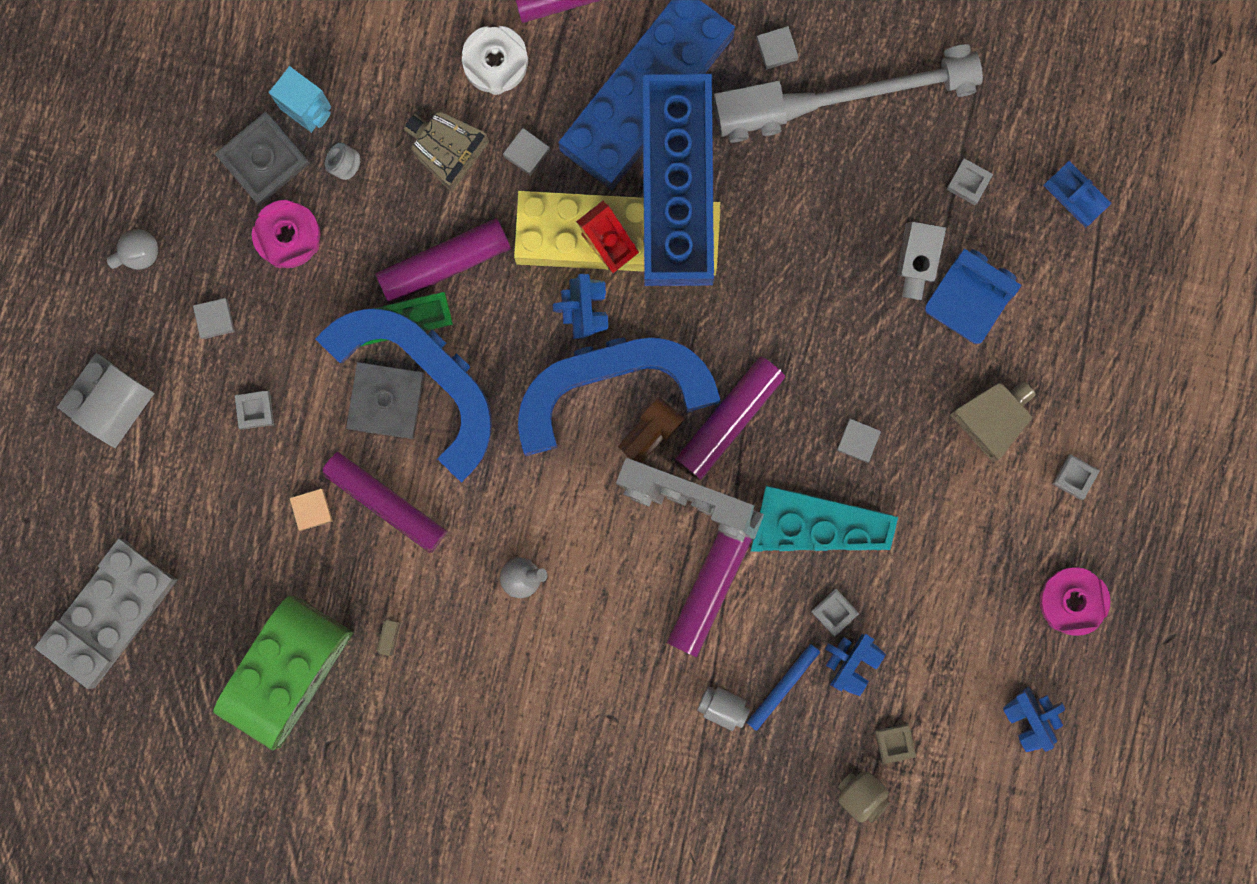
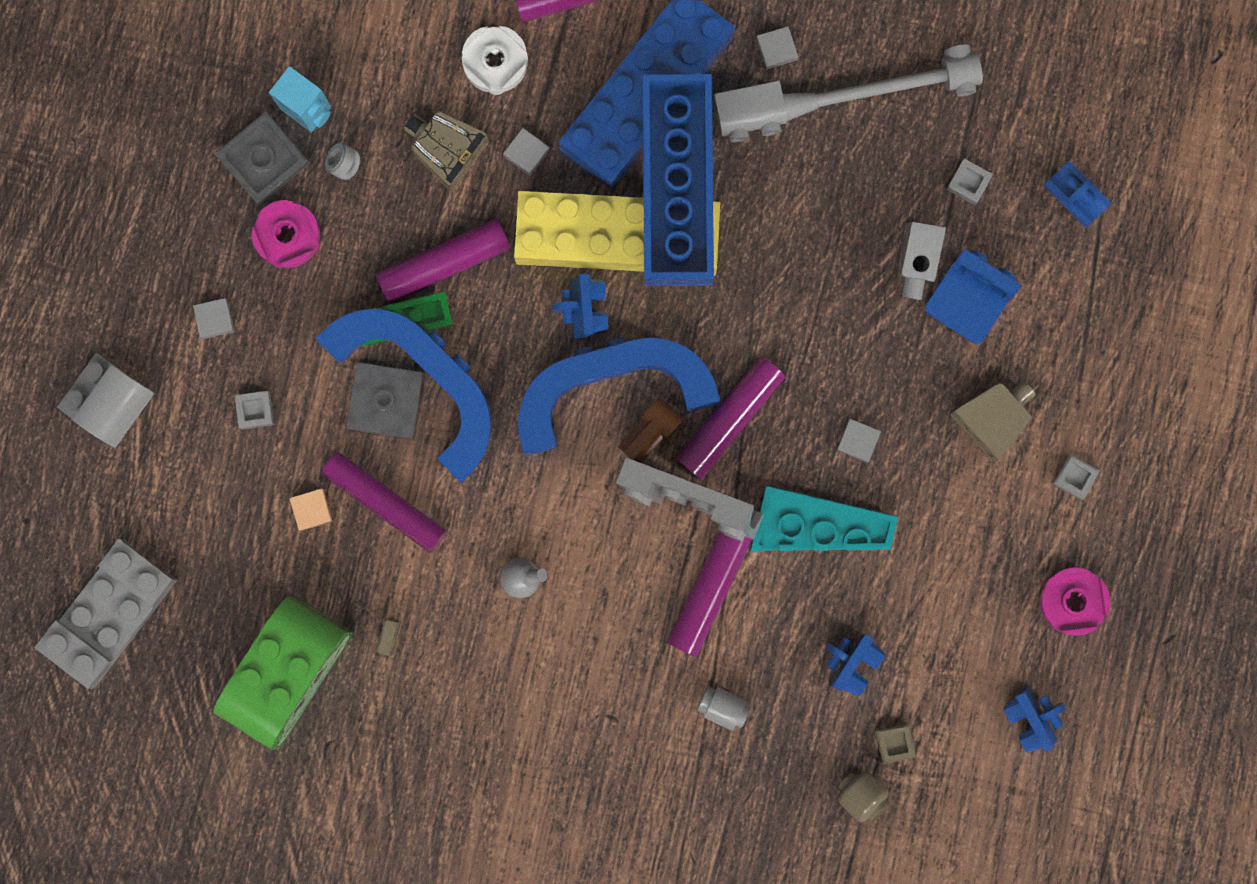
light grey piece [107,229,159,270] -> none
red slope [576,201,639,273] -> none
blue bar [746,644,820,731] -> none
light grey tile [811,589,859,637] -> none

